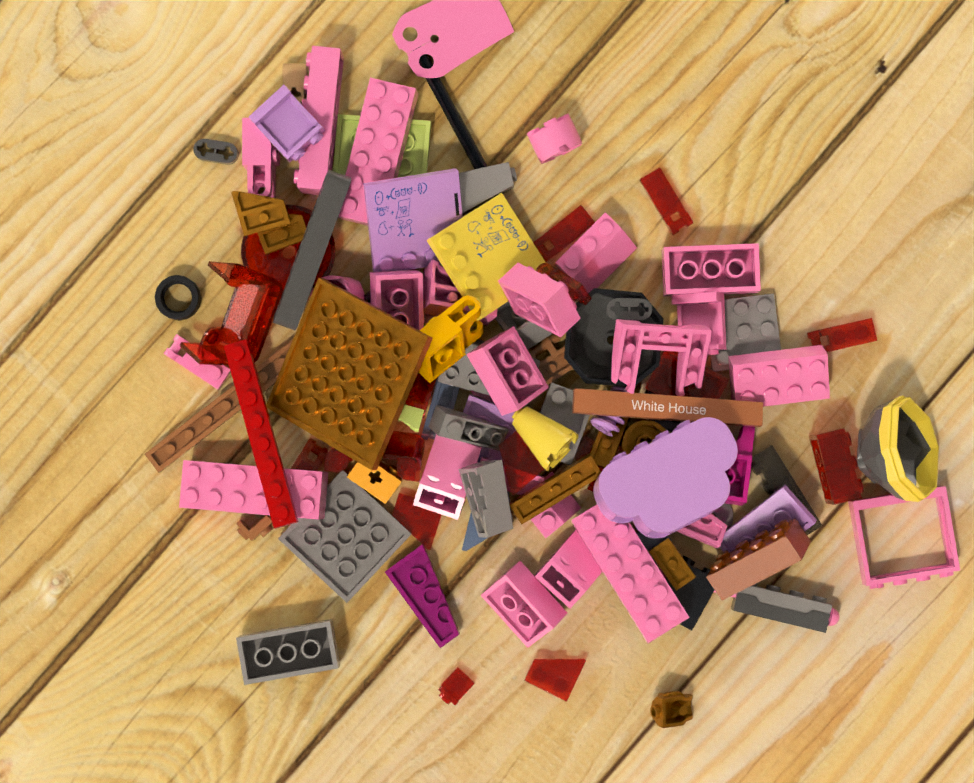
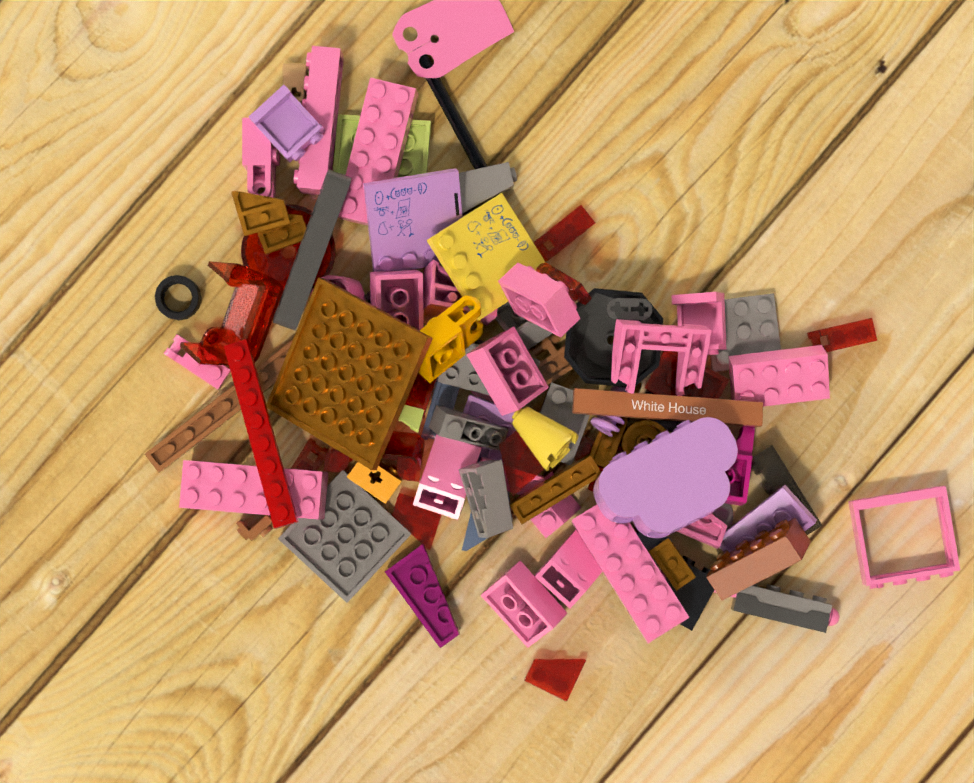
dark grey beam [193,139,239,165] -> none
light grey brick [236,619,340,685] -> none
clear red bracket [438,667,475,706] -> none
bright pink brick [527,114,582,164] -> none
bright pink slope [555,212,637,295] -> none
clear red plate [639,168,693,235] -> none
pearl gold hand [650,691,693,728] -> none
bright pink brick [661,243,761,297] -> none
clear red brick [809,428,864,505] -> none
rock [857,396,939,502] -> none

